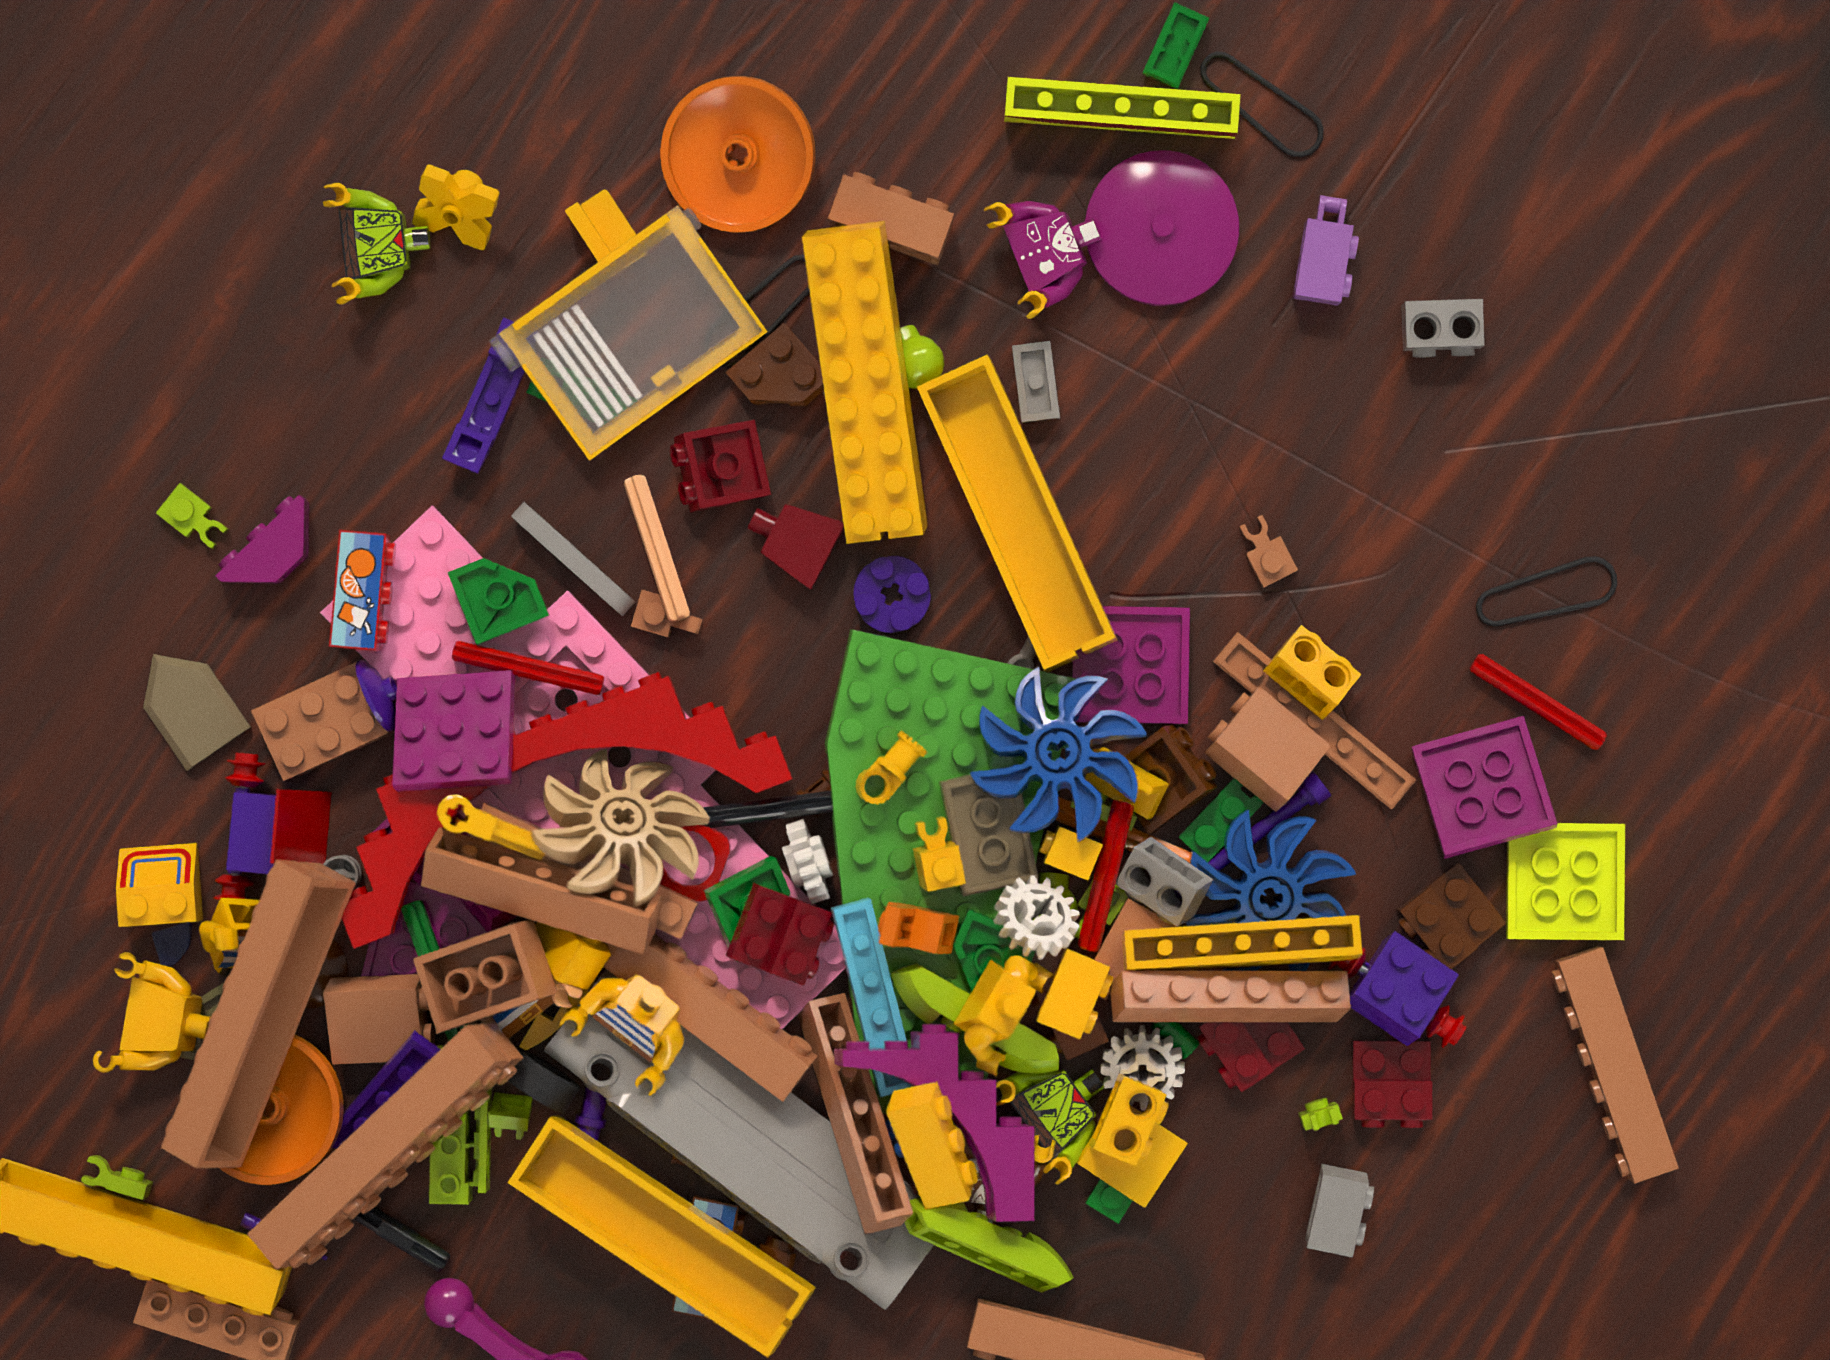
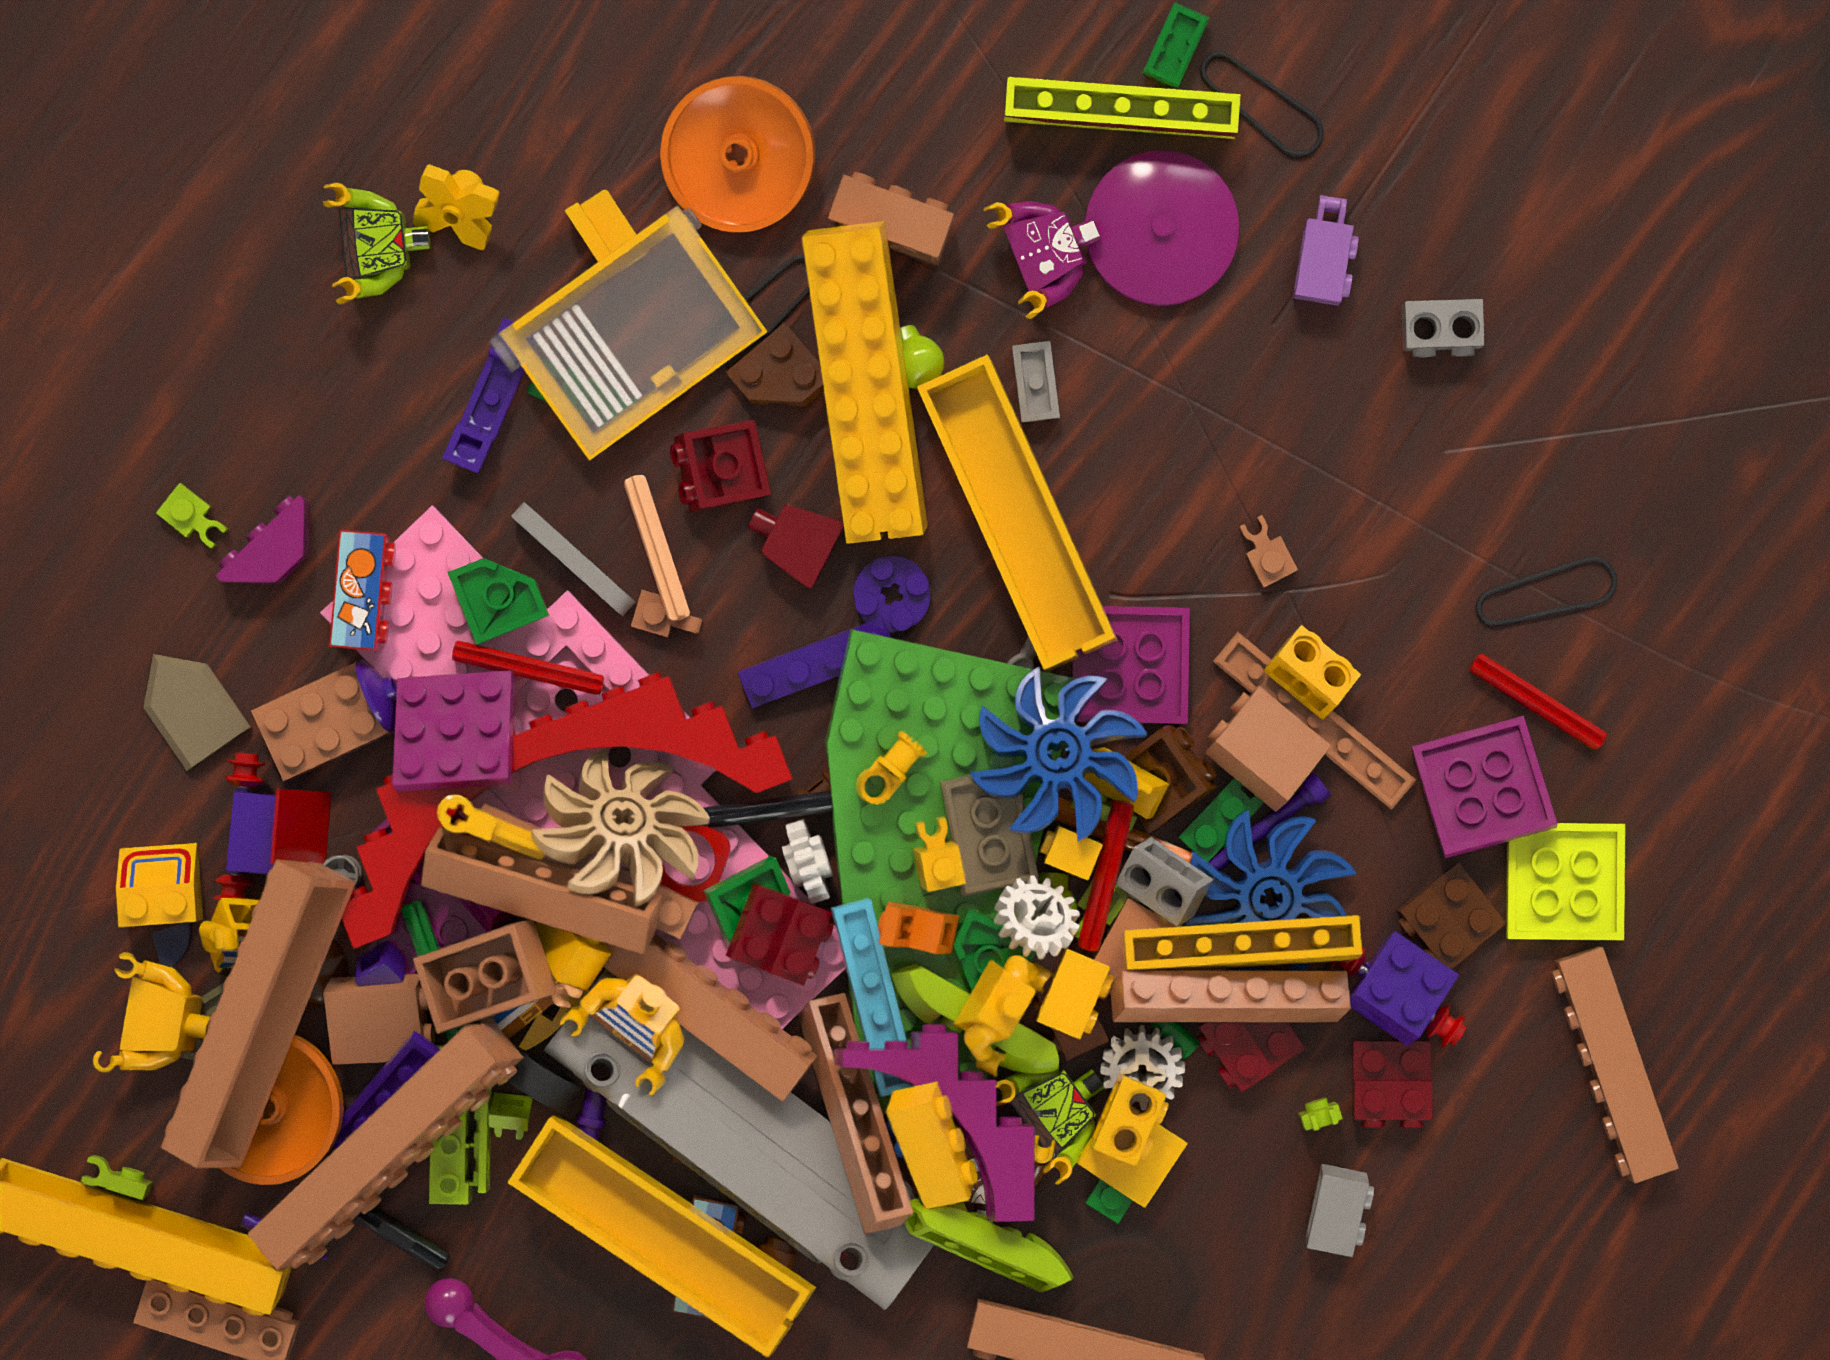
none -> dark purple slope [355,941,405,986]
none -> dark purple plate [738,616,891,708]

